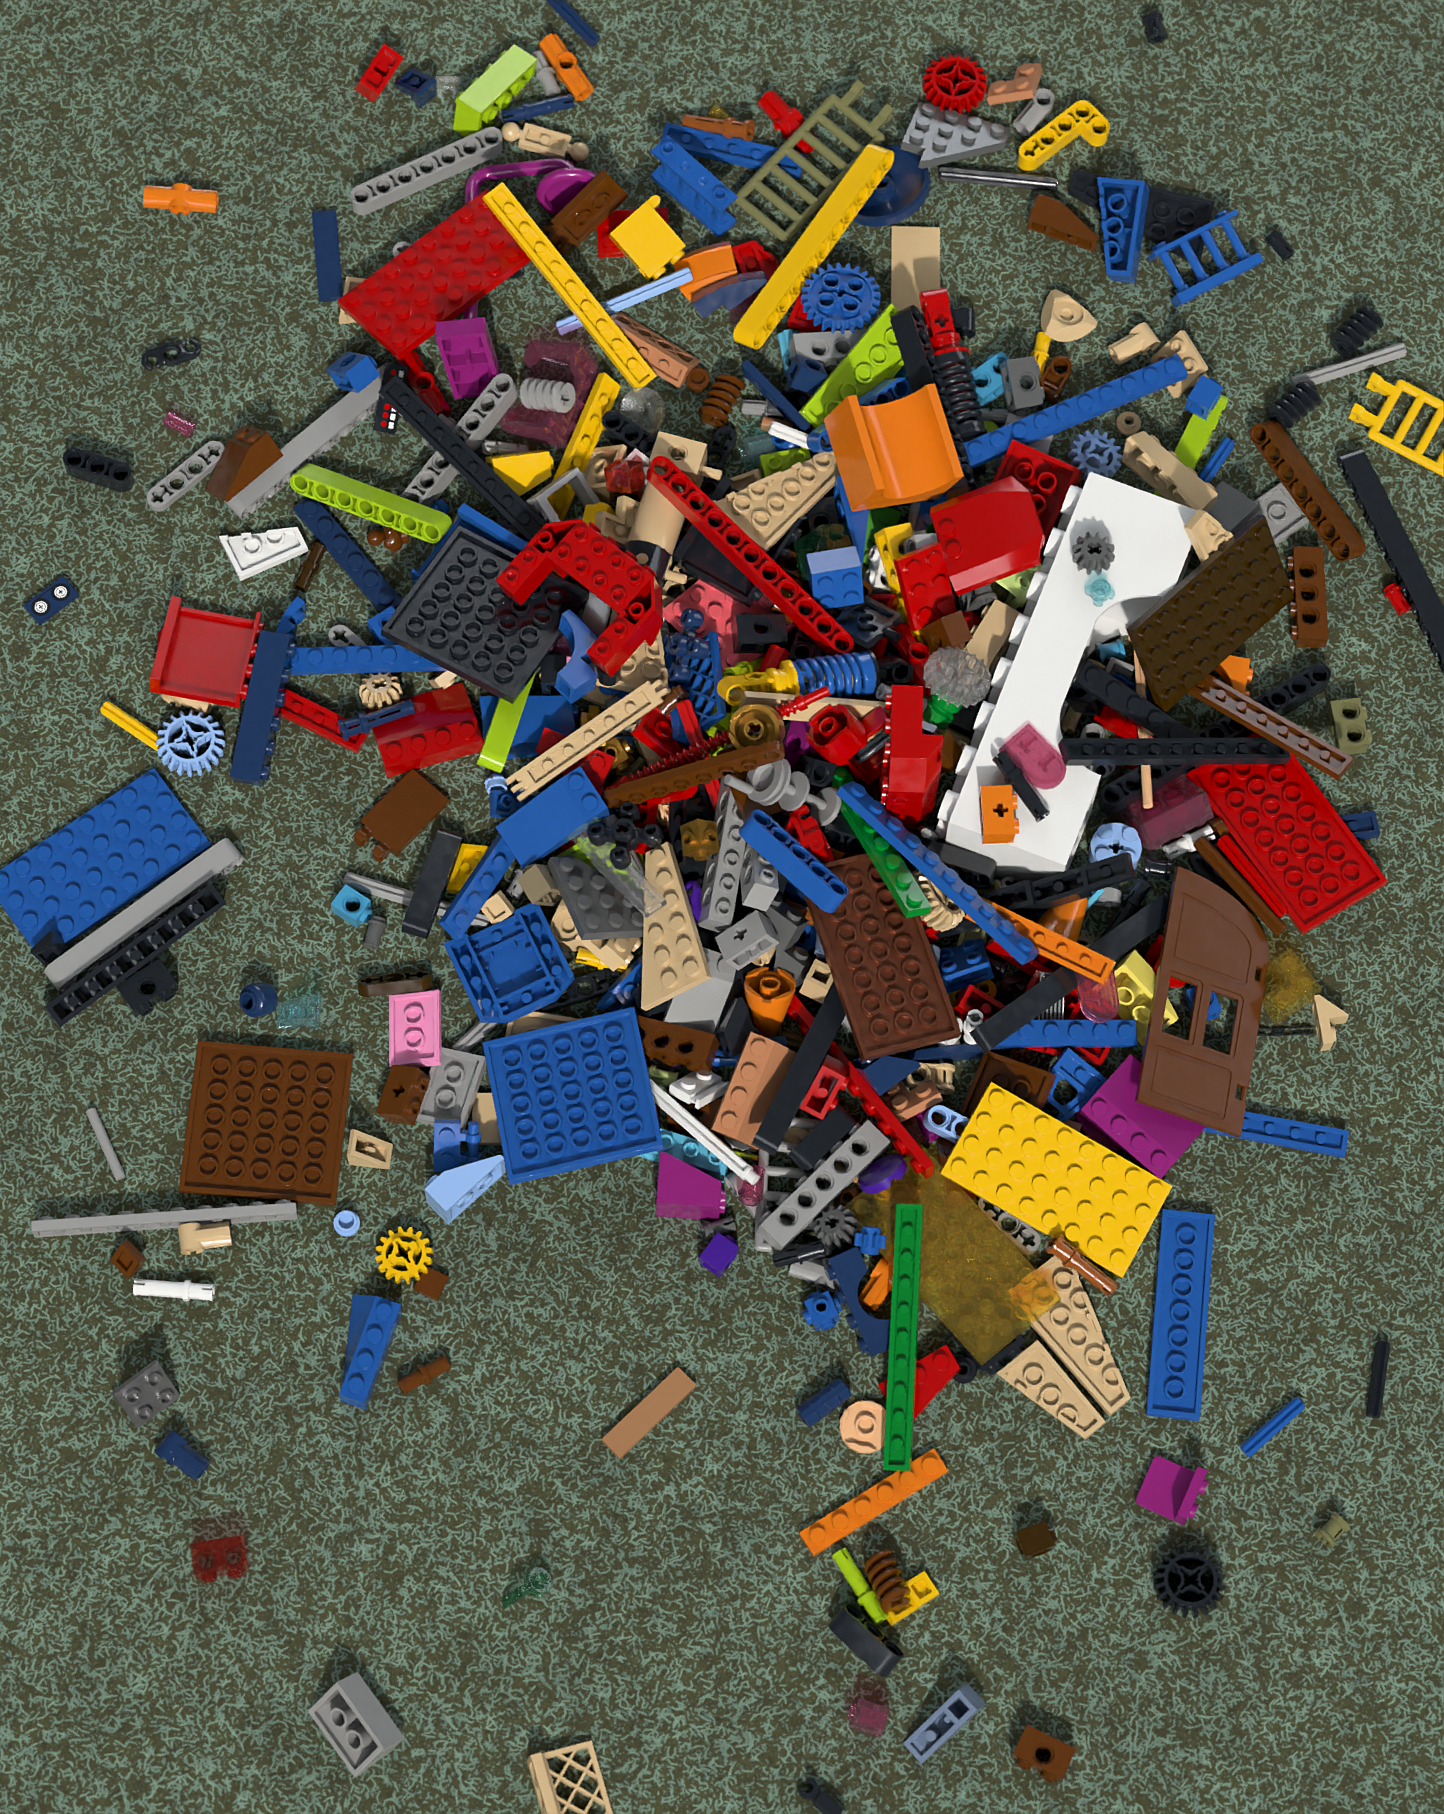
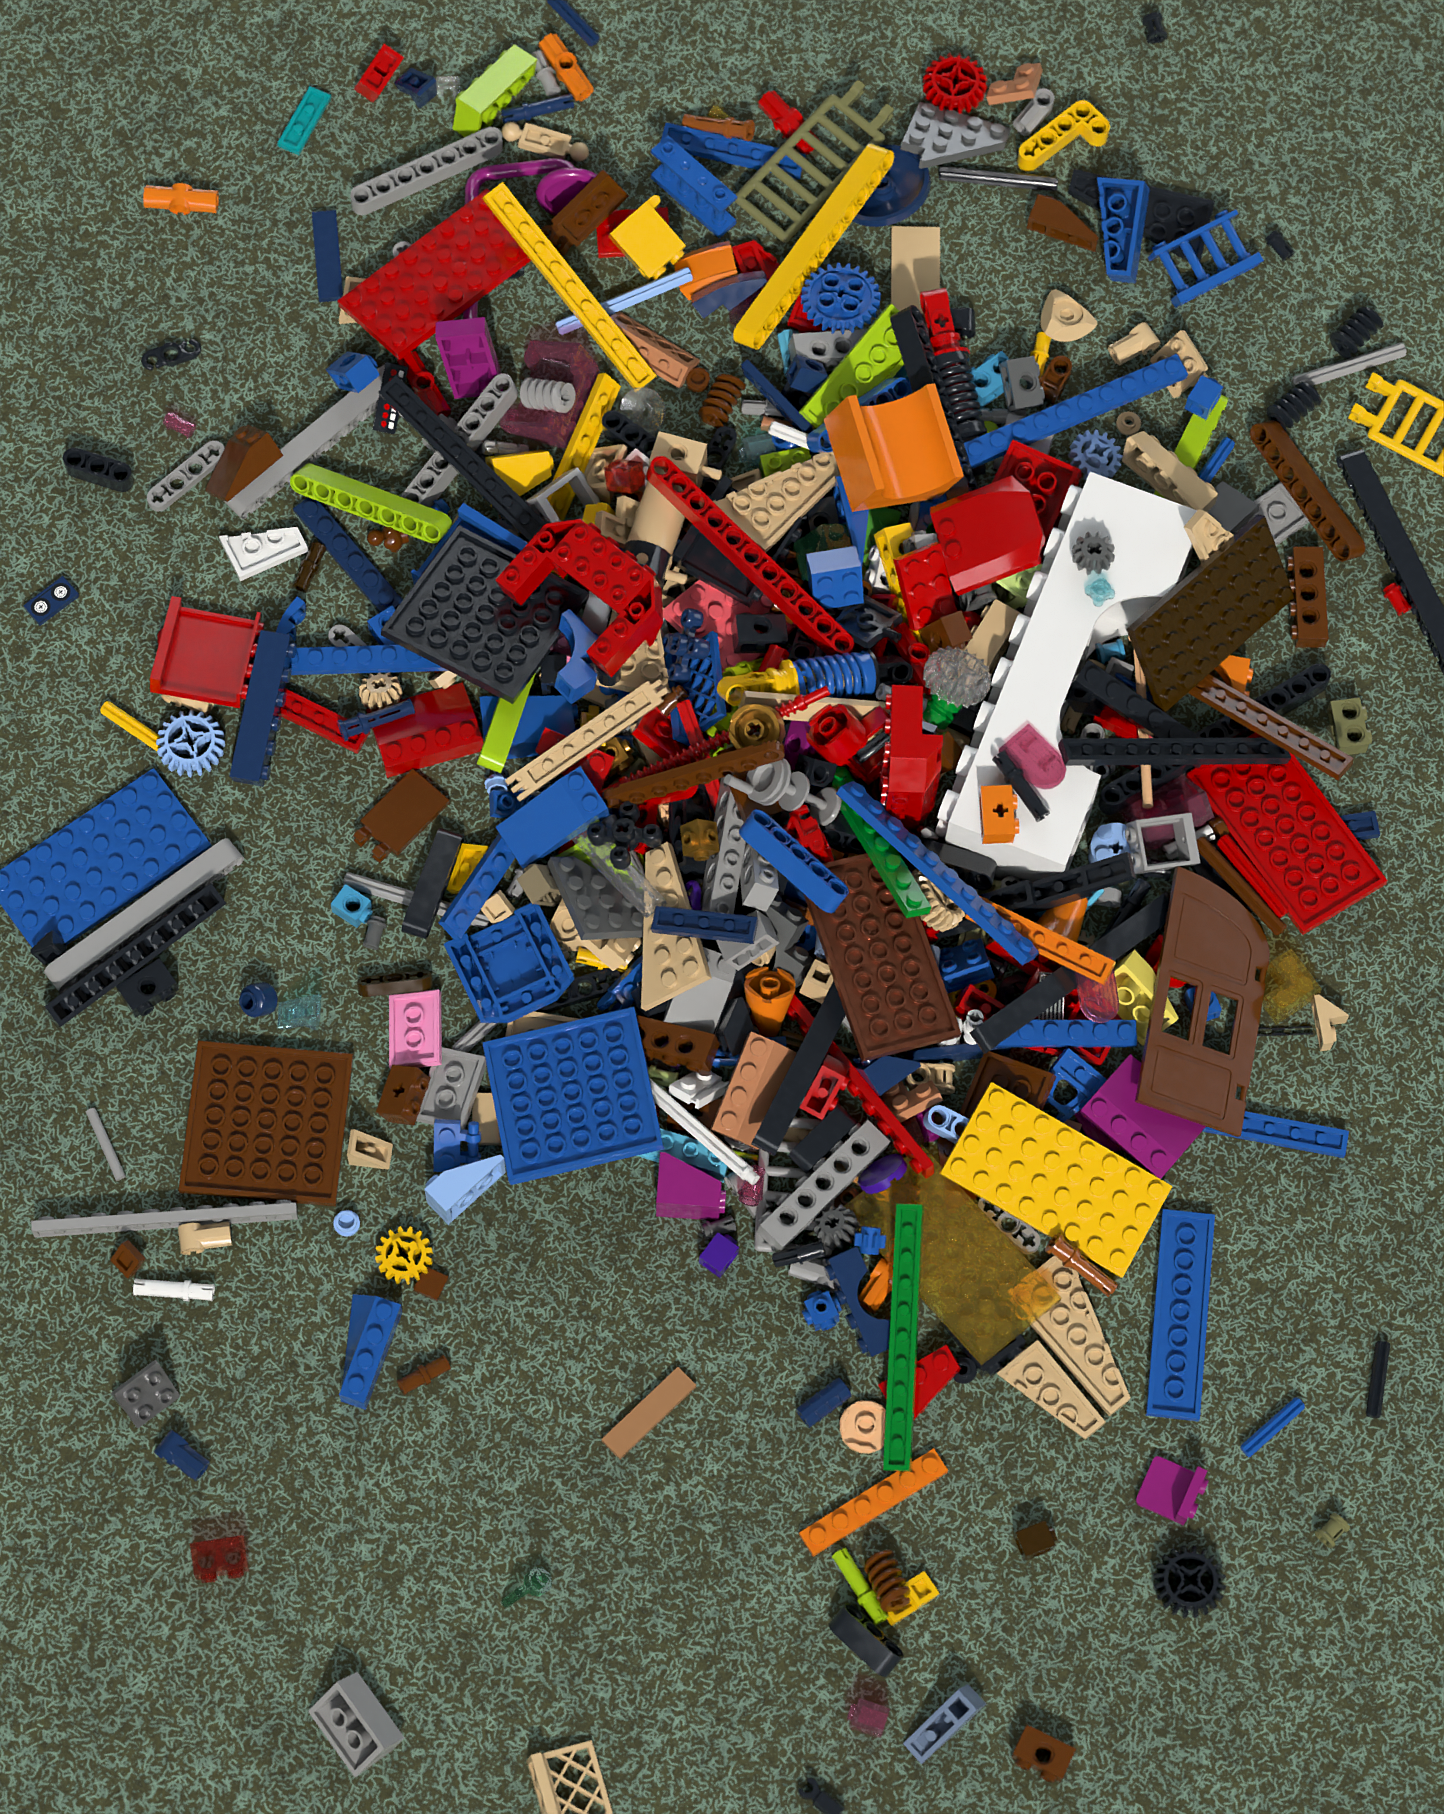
none -> teal tile [277,86,331,155]
none -> dark blue tile [651,906,759,944]
none -> light grey window [1125,813,1200,874]

